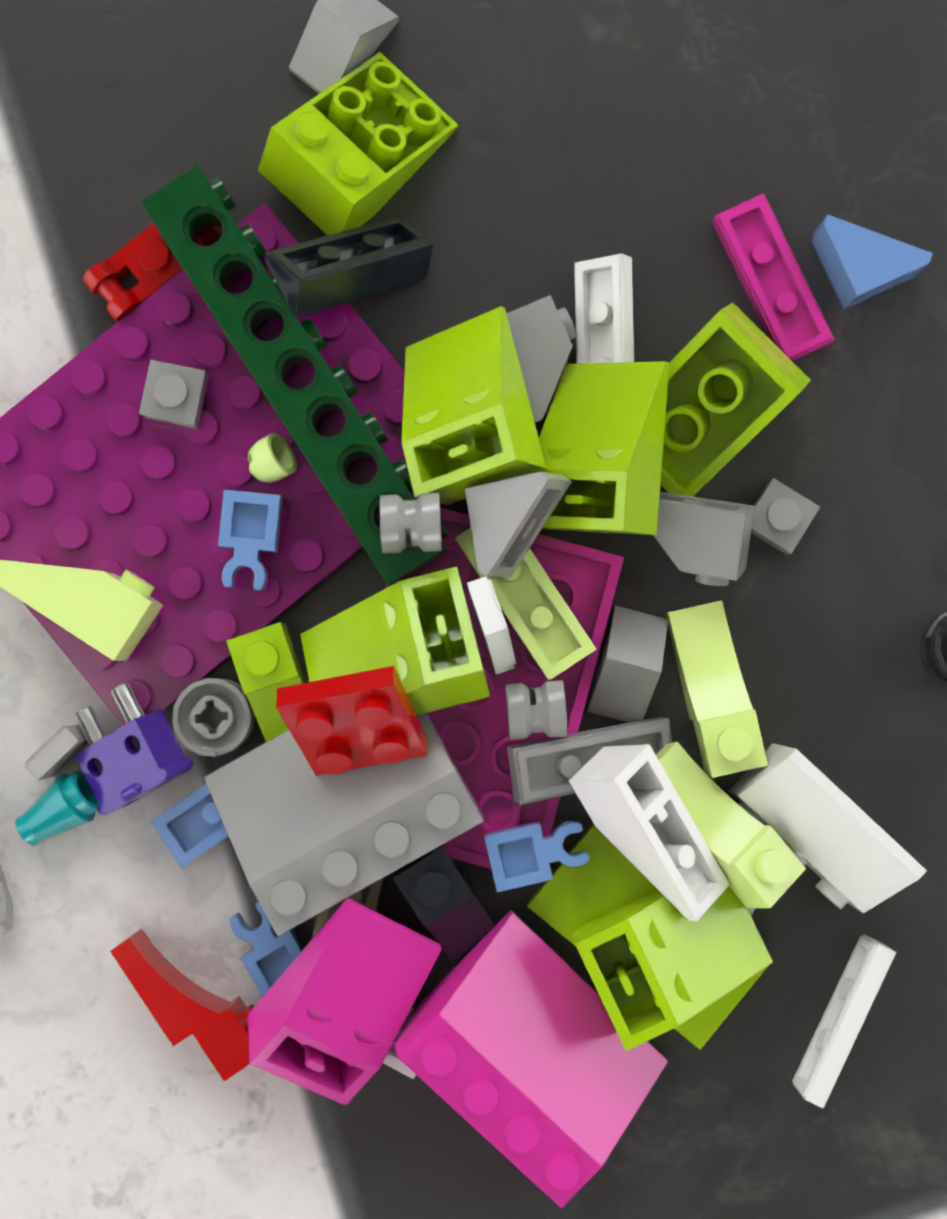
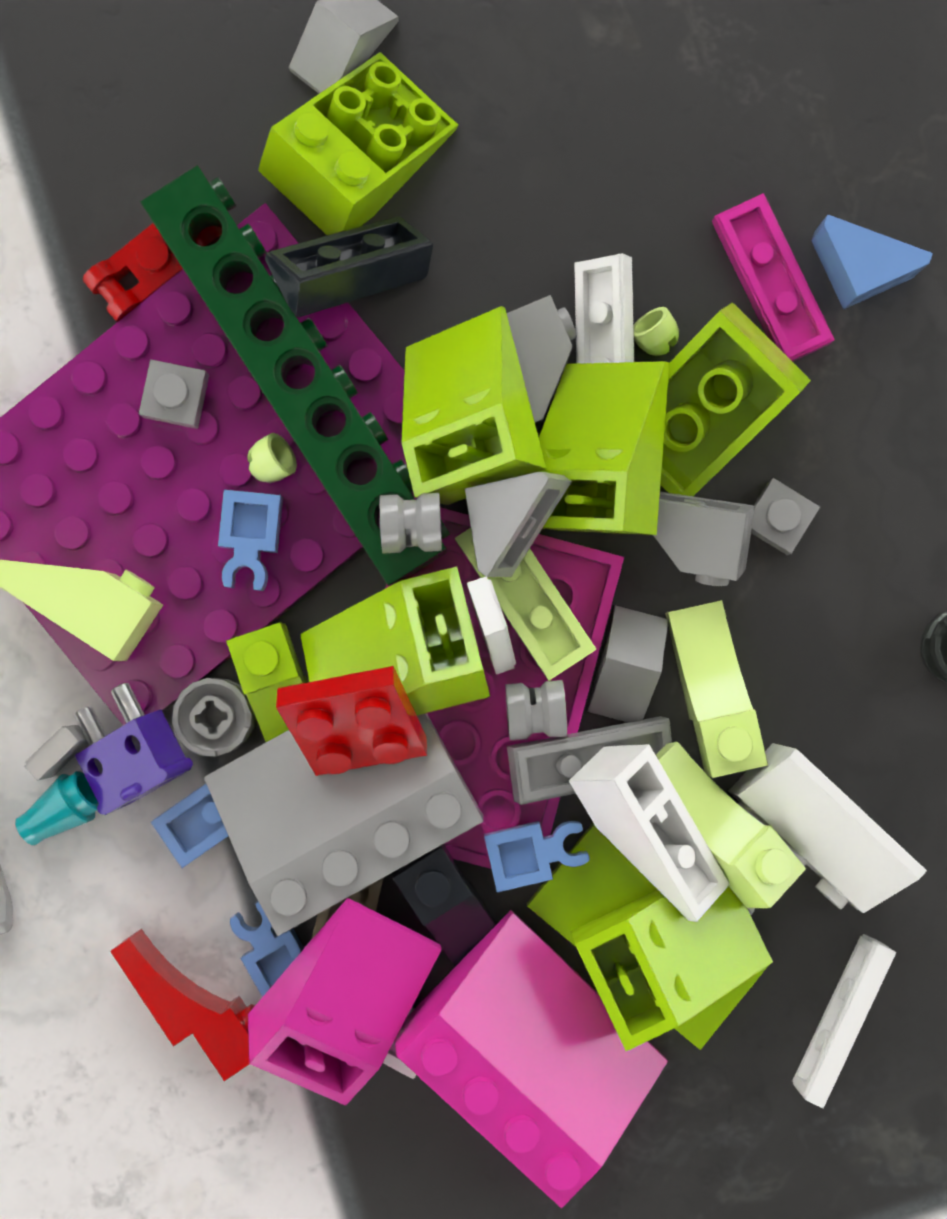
none -> yellowish green hinge [633,307,679,356]

